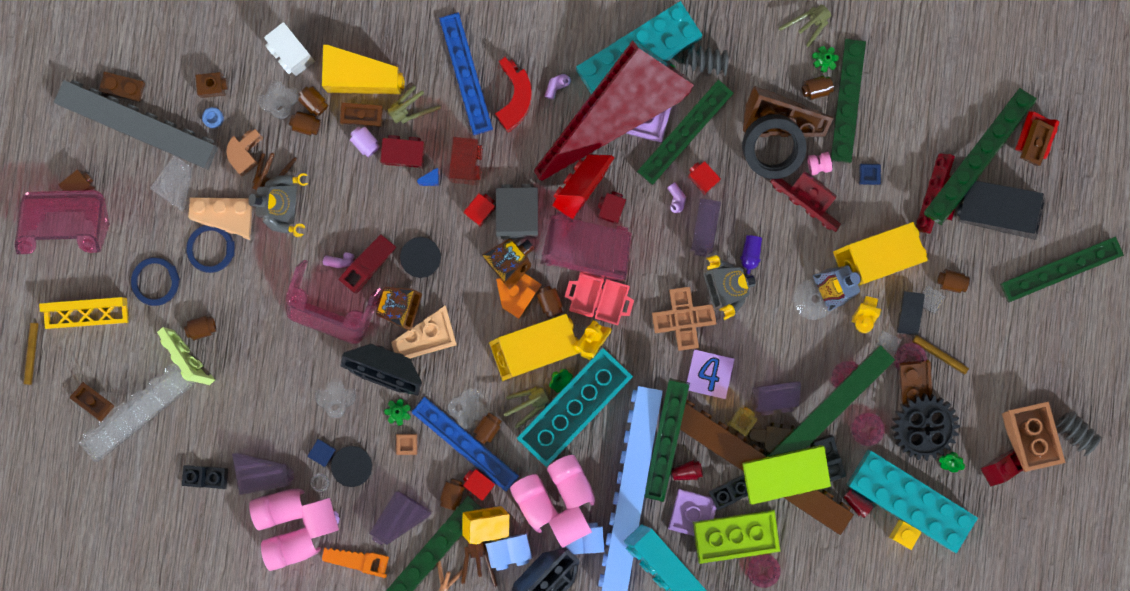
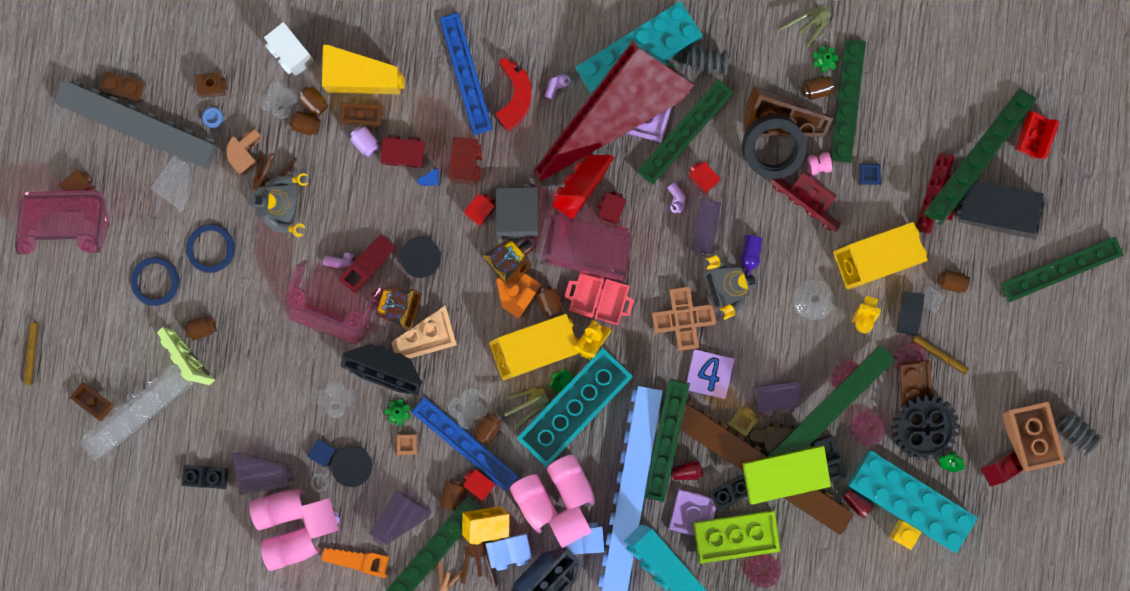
yellow fence [39,297,129,329] -> none
light nougat wing [188,198,253,240] -> none
olive plant [387,85,441,124] -> none
torso [813,265,860,311] -> none
clear tile [873,331,902,358] -> none
reddish brown plate [1020,120,1054,166] -> none

